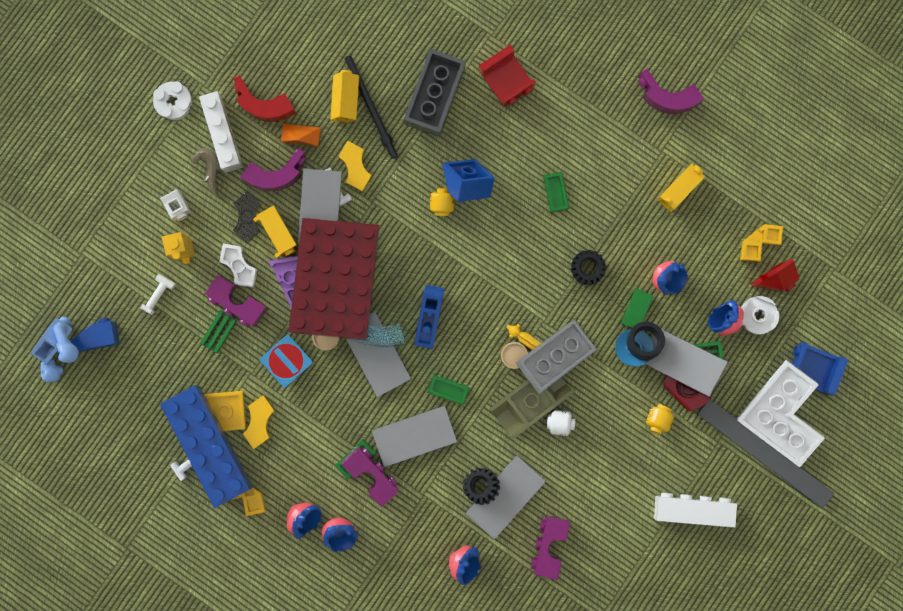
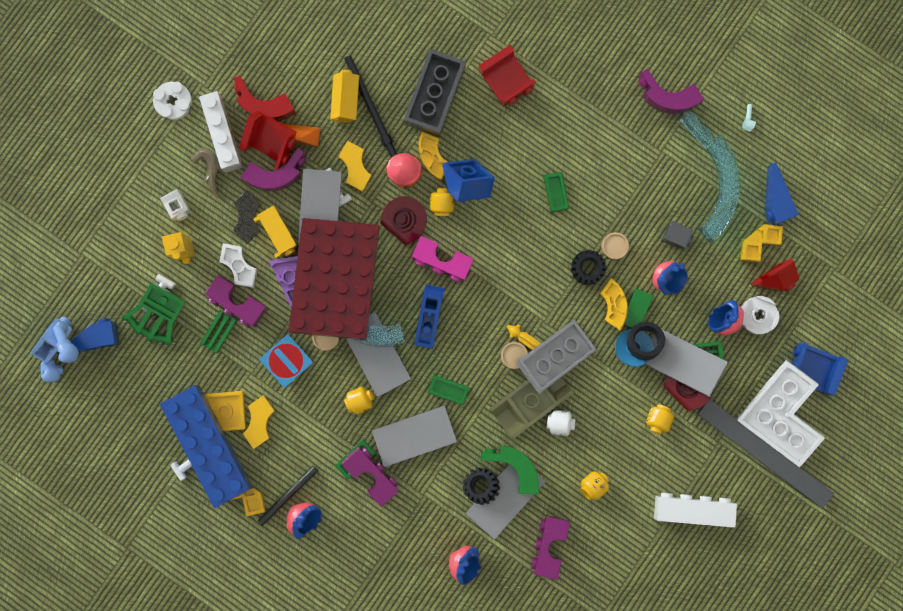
blue hair [322,517,359,552] -> none
yellow brick [657,163,705,212] -> none
none -> green plate [122,282,186,346]
none -> red panel [238,111,297,170]
none -> pearl dark grey bar [258,465,319,525]
none -> yellow head [344,386,375,415]
none -> dark red hat [380,196,427,244]
none -> coral hair [386,153,423,188]
none -> dark pink arch [412,236,474,283]
none -> yellow tile [419,131,447,181]
none -> green arch [481,445,539,494]
none -> yellow head [580,471,609,500]
none -> yellow tile [600,278,628,331]
none -> tan piece [601,232,629,260]
none -> dark grey brick [661,221,694,250]
none -> clear light blue arch [680,111,740,243]
none -> light aqua hand [742,104,756,132]
none -> blue slope [765,162,799,225]

